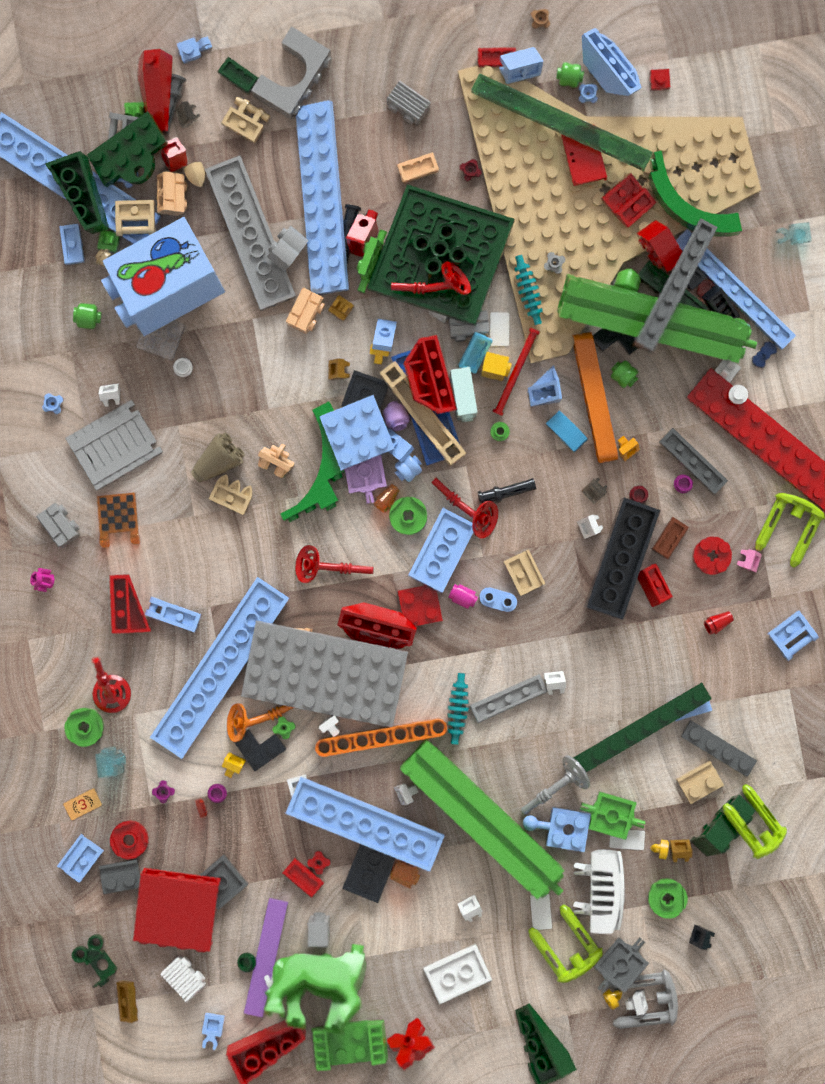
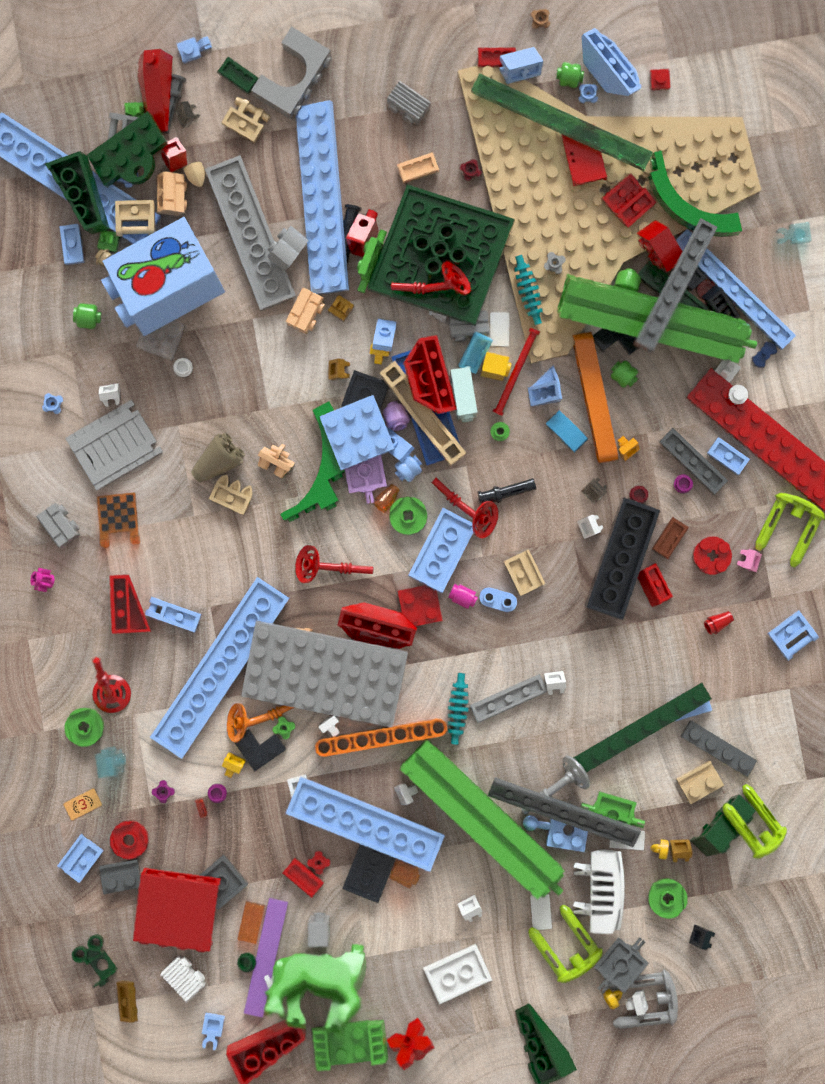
none -> clear orange tile [237,901,265,944]
none -> dark grey tile [488,777,641,848]
none -> light blue plate [706,437,750,475]

